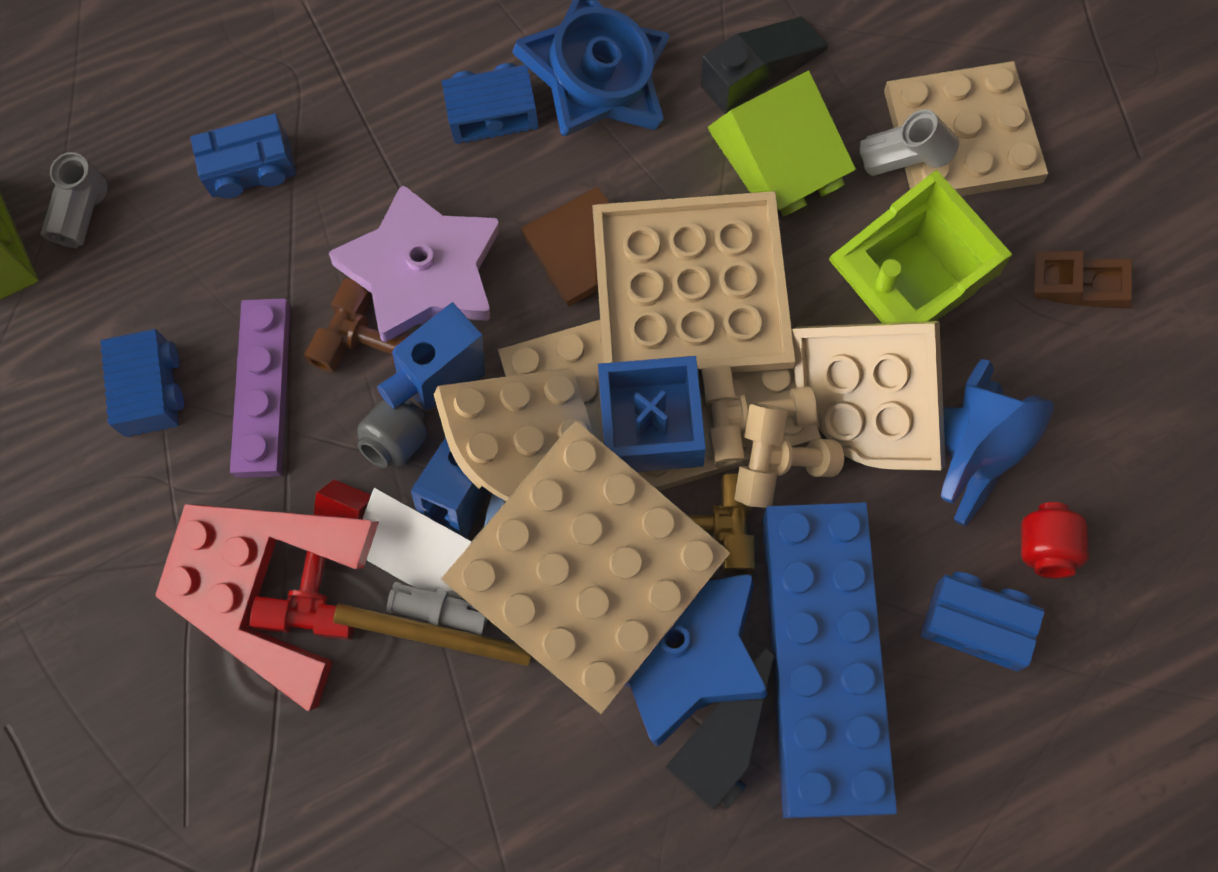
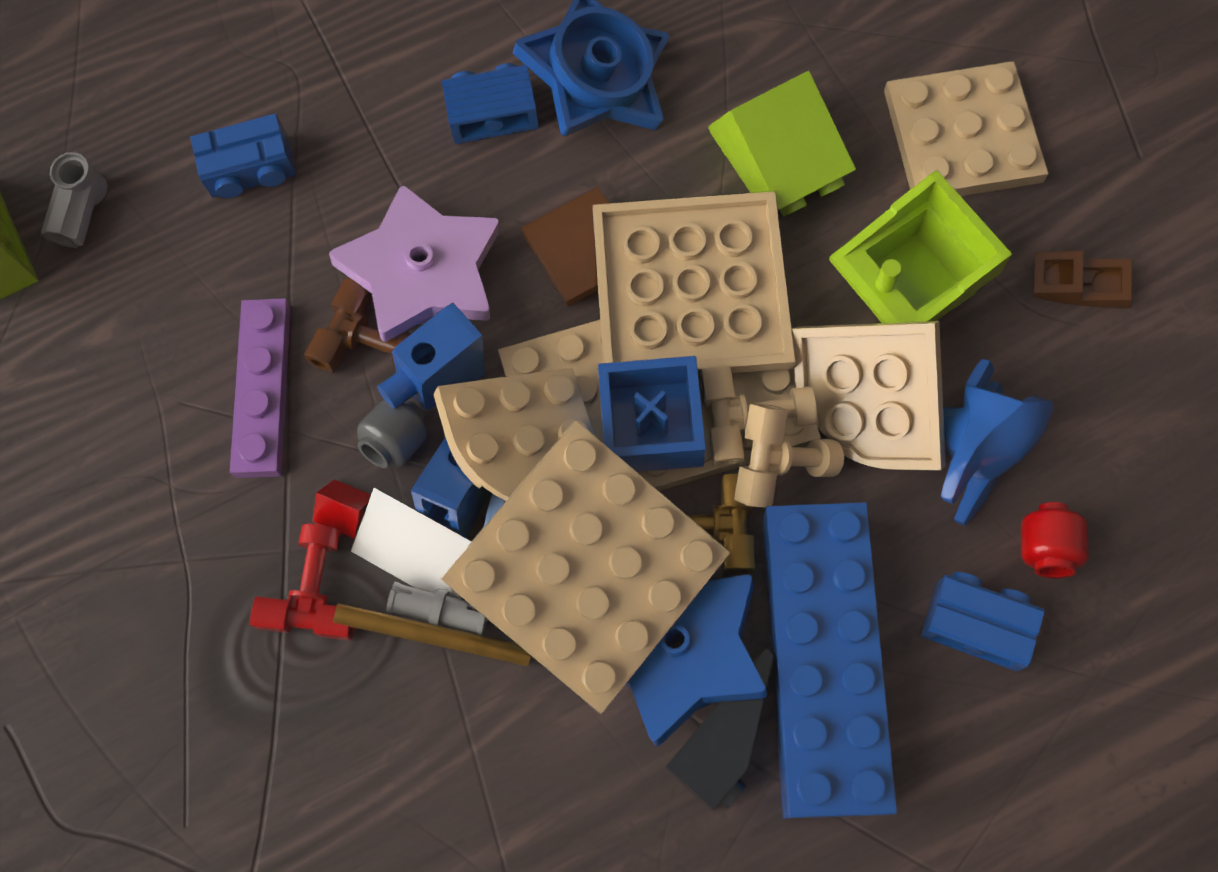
blue brick [100,328,184,437] -> none
wing [155,504,379,711] -> none
black slope [701,16,828,114] -> none
light grey piece [860,109,959,176] -> none

